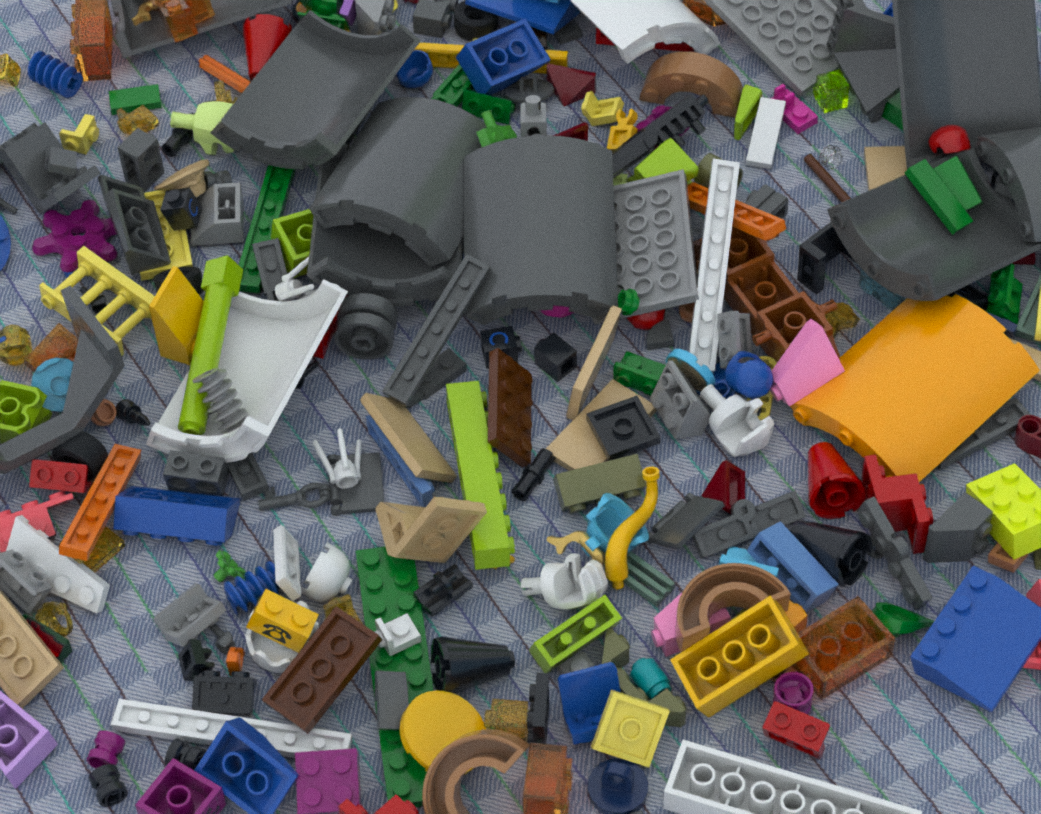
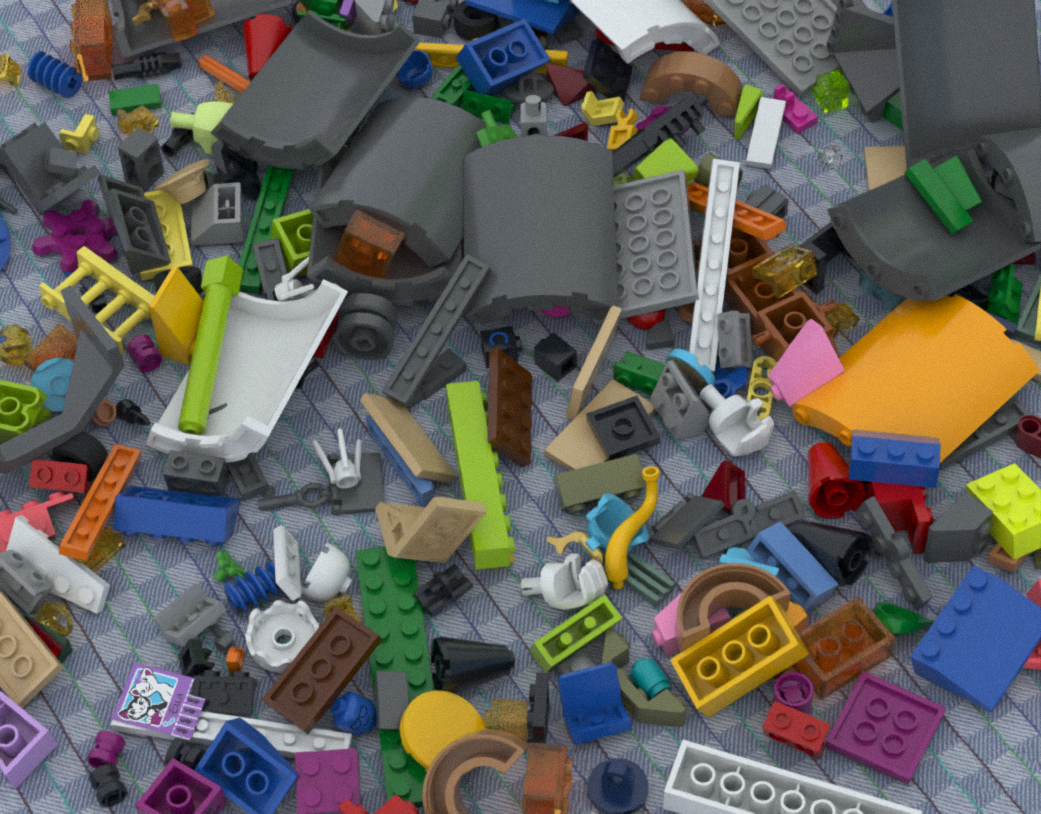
black brick [160,188,202,231] -> none
light grey piece [192,368,248,430] -> none
yellow brick [246,589,319,653] -> none
white bracket [374,613,421,656] -> none
black pin [511,448,555,501] -> none
light yellow plate [591,689,670,768] -> none
green plate [618,289,640,316] -> none
blue helmet [725,351,773,399] -> none
reddish brown bar [804,154,851,203] -> none
red hair [928,125,971,154] -> none
none -> black hinge [112,52,182,80]
none -> sticker [112,662,205,740]
none -> magenta wheel [127,335,163,373]
none -> black plate [212,140,261,200]
none -> blue head [331,692,377,736]
none -> clear orange brick [333,209,405,279]
none -> black plate [582,37,633,102]
none -> clear yellow bracket [752,244,817,298]
none -> magenta plate [825,671,946,785]
none -> blue slope [848,429,941,488]

